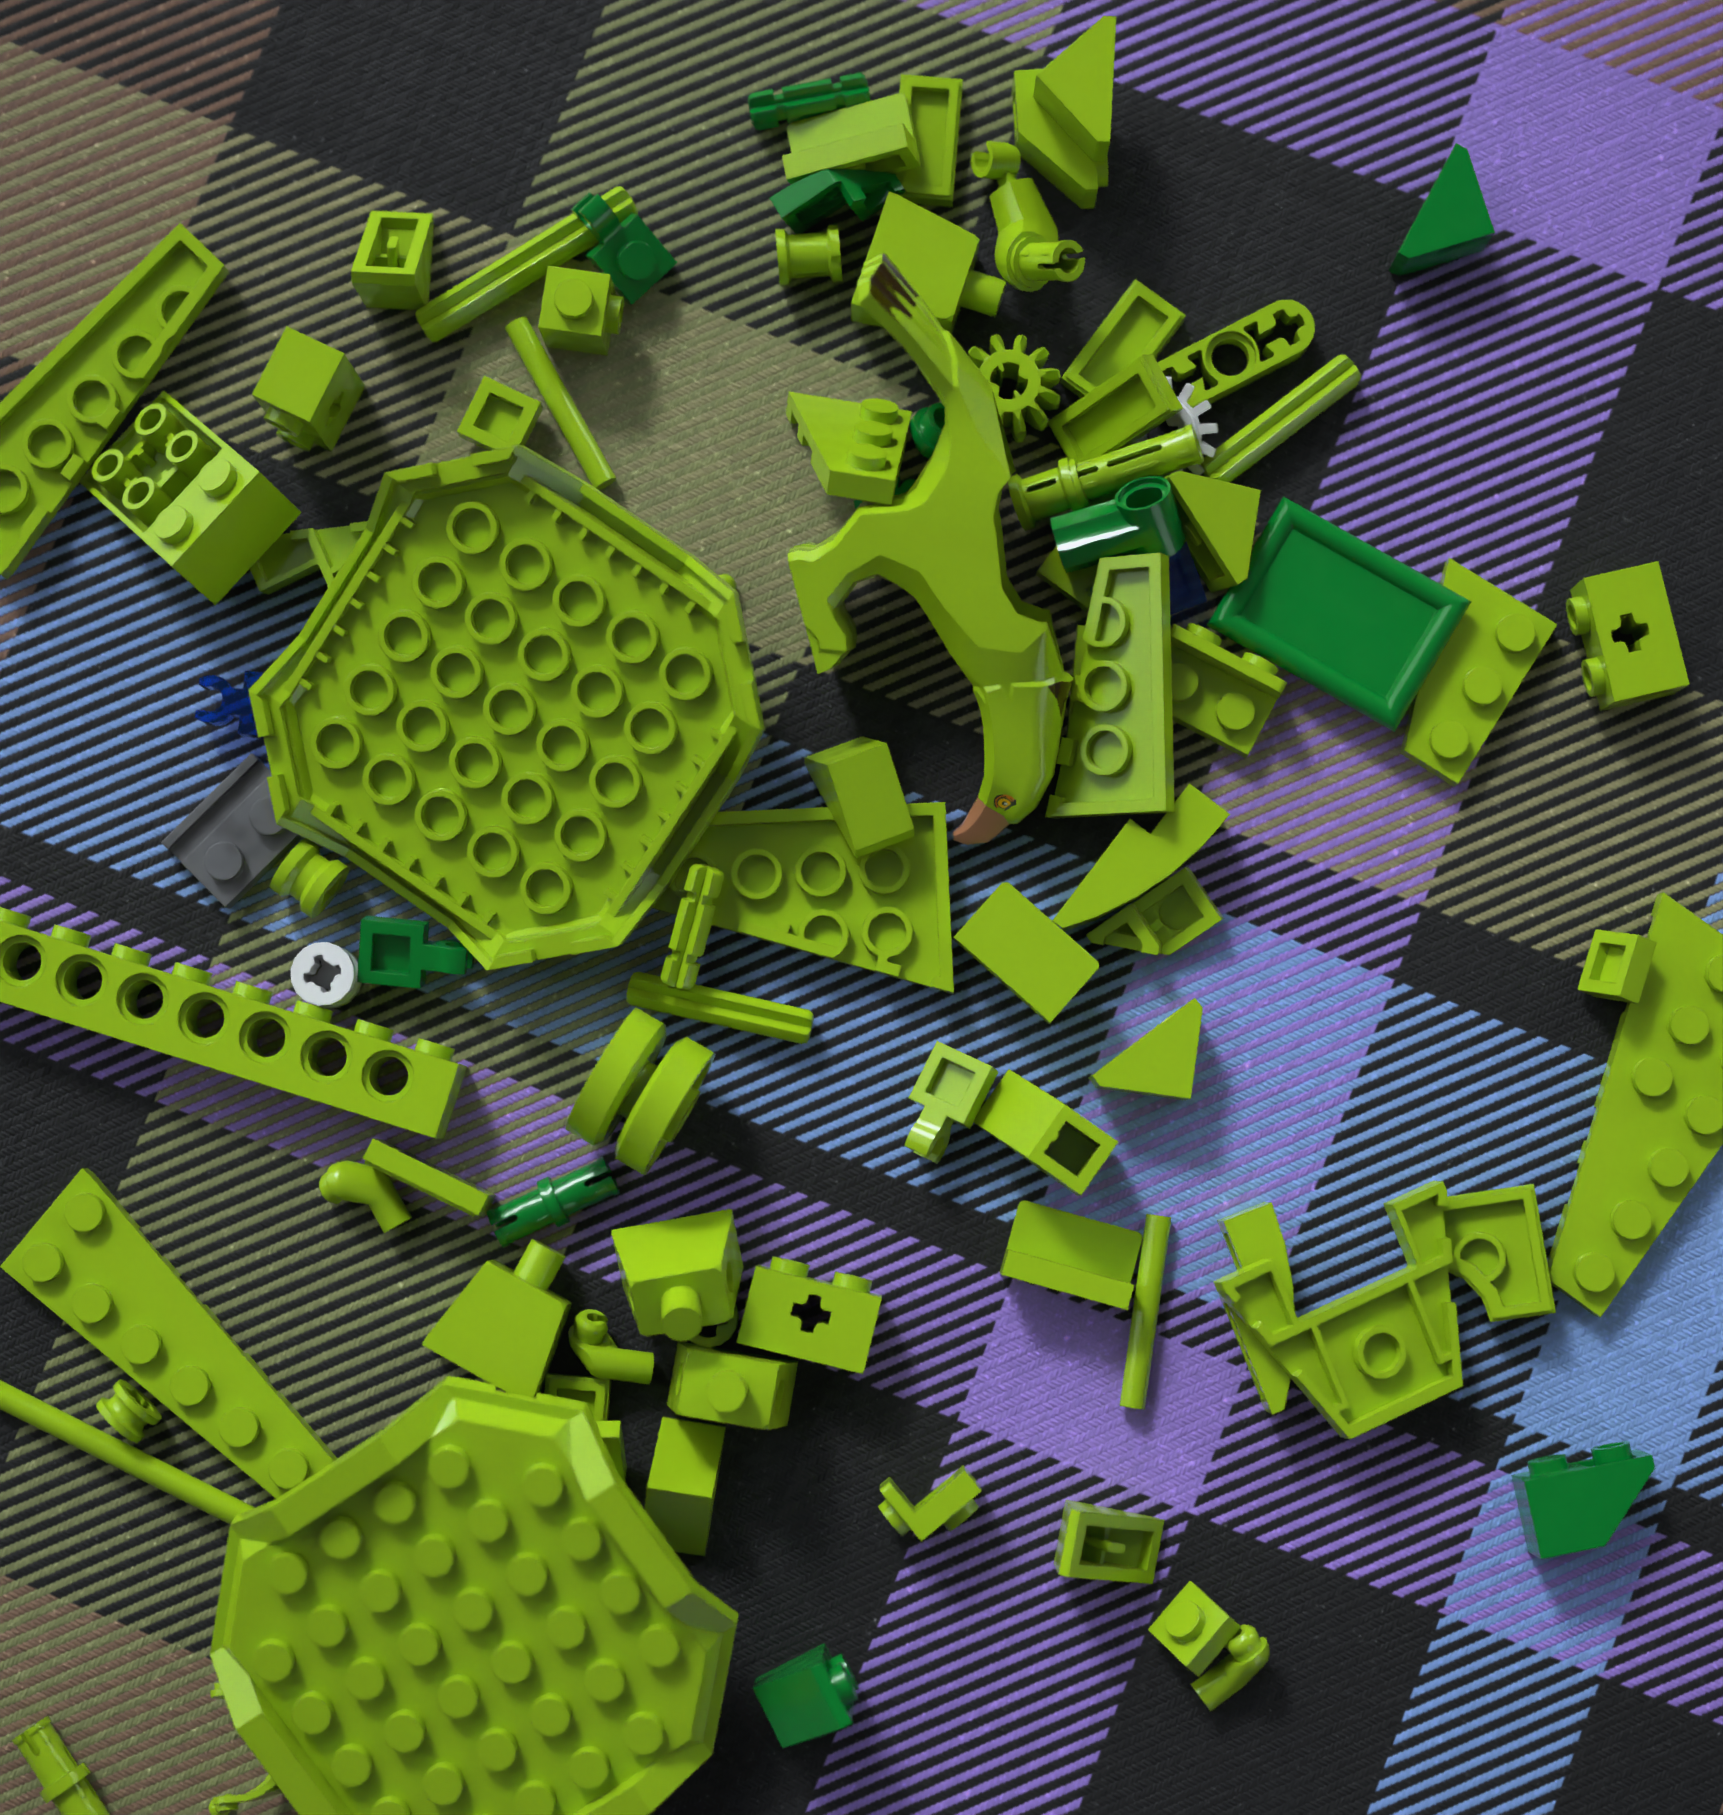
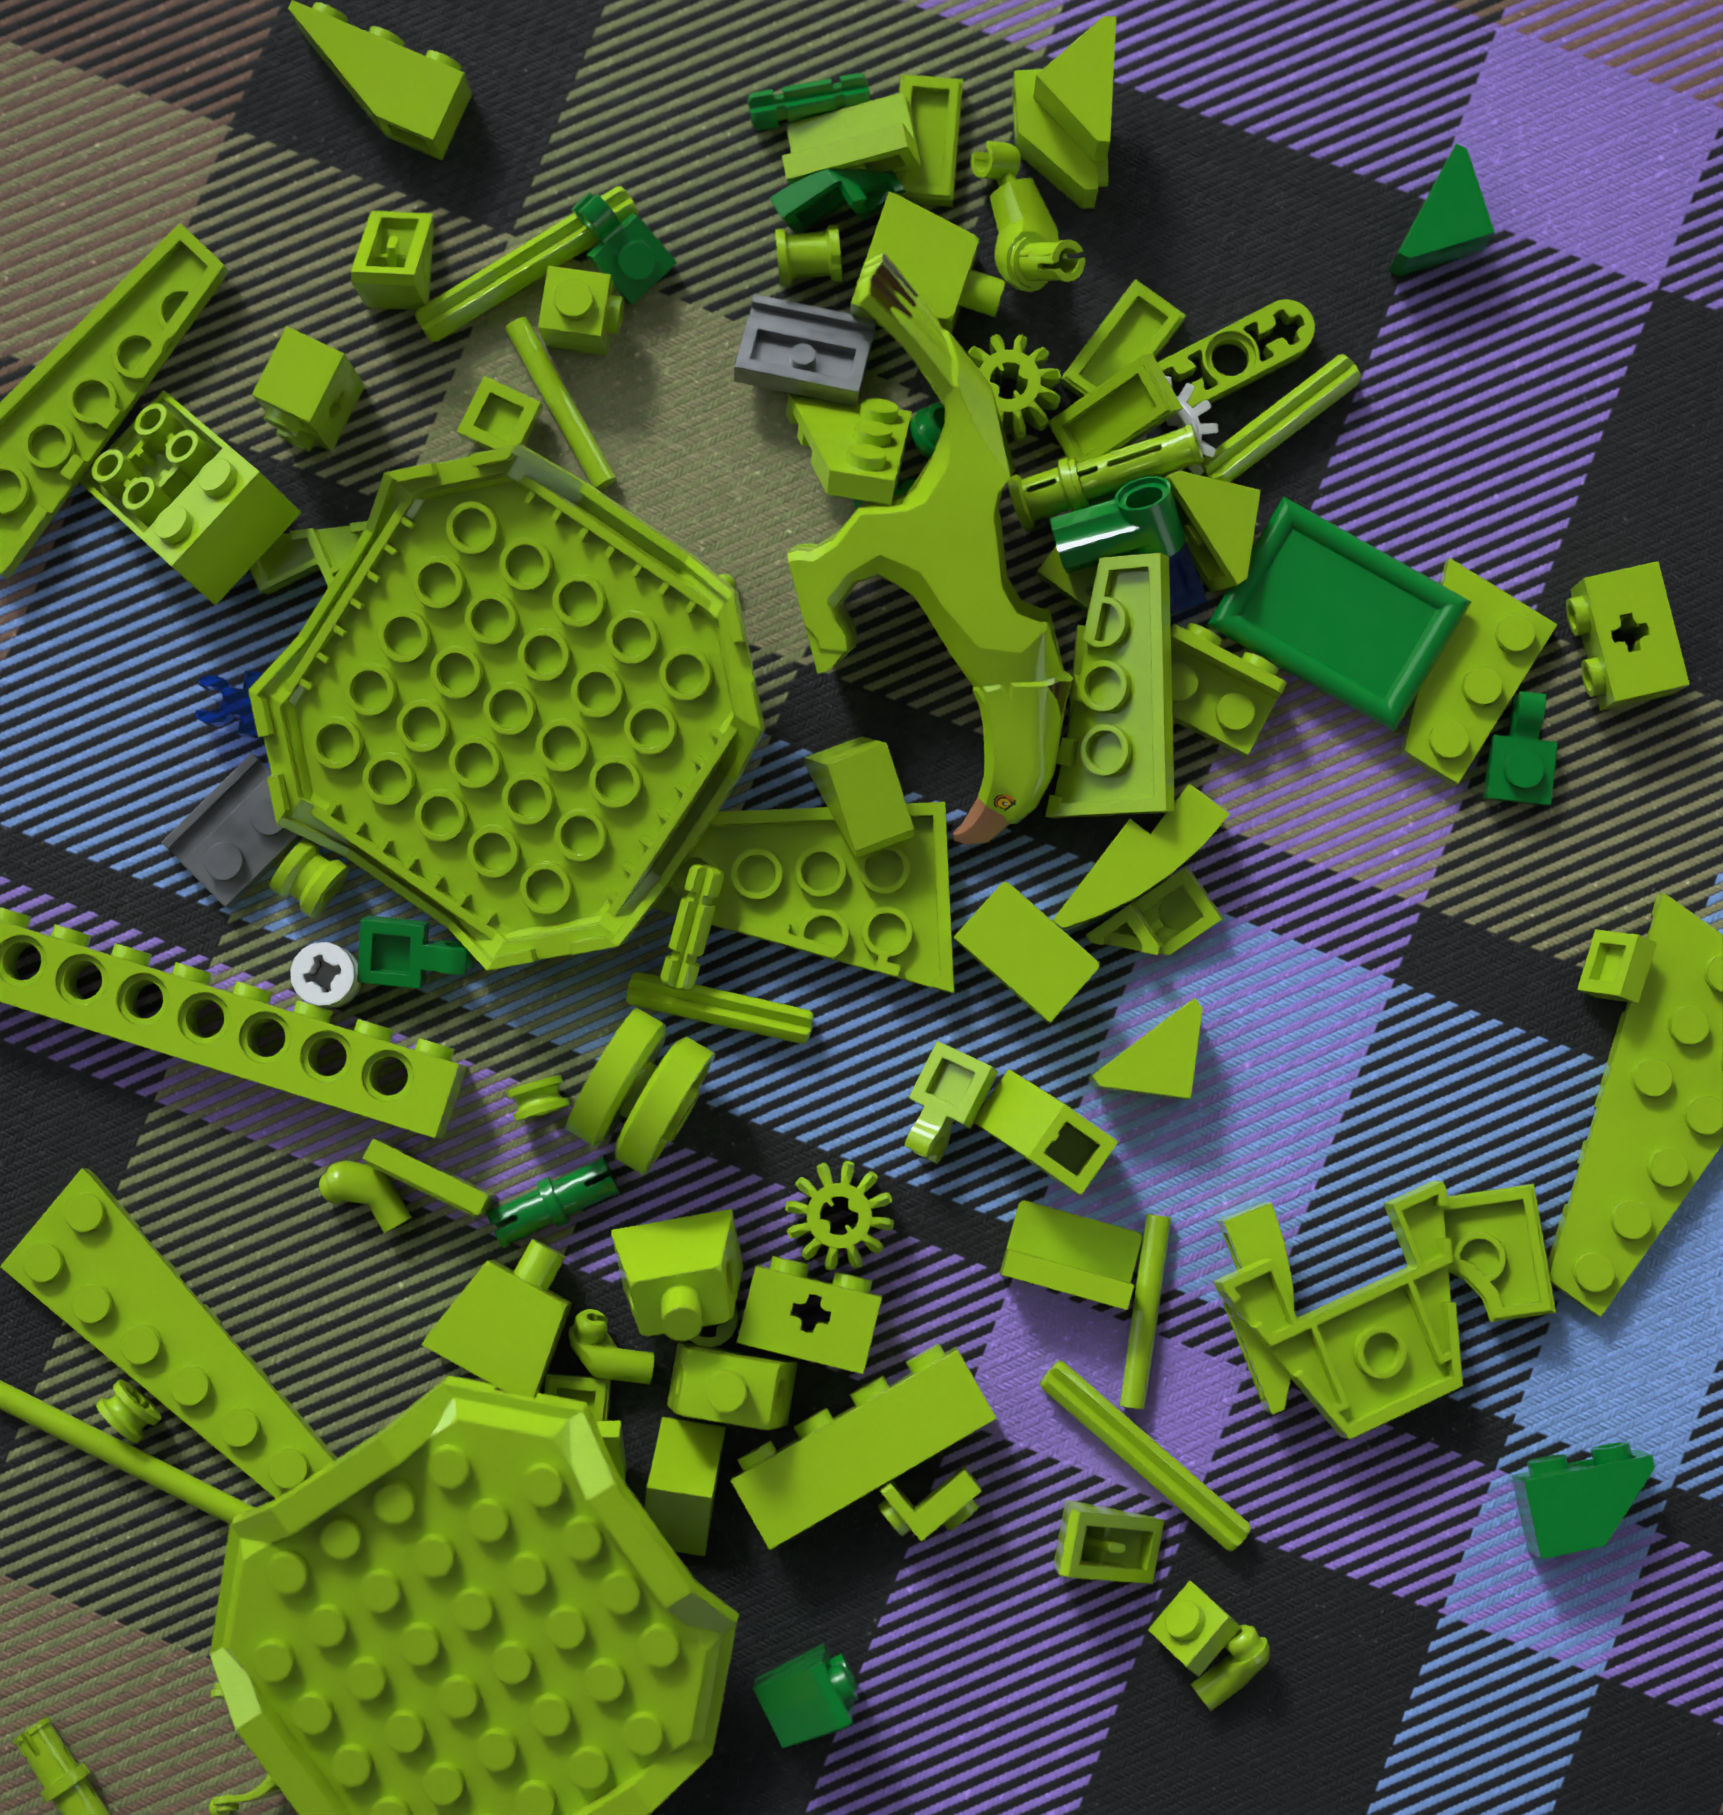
none -> lime slope [288,0,472,160]
none -> lime bush [506,1075,570,1122]
none -> lime brick [731,1343,997,1550]
none -> flat silver plate [734,294,876,407]
none -> lime gear [785,1161,894,1270]
none -> lime axle [1040,1361,1251,1551]
none -> green plate [1483,691,1558,807]

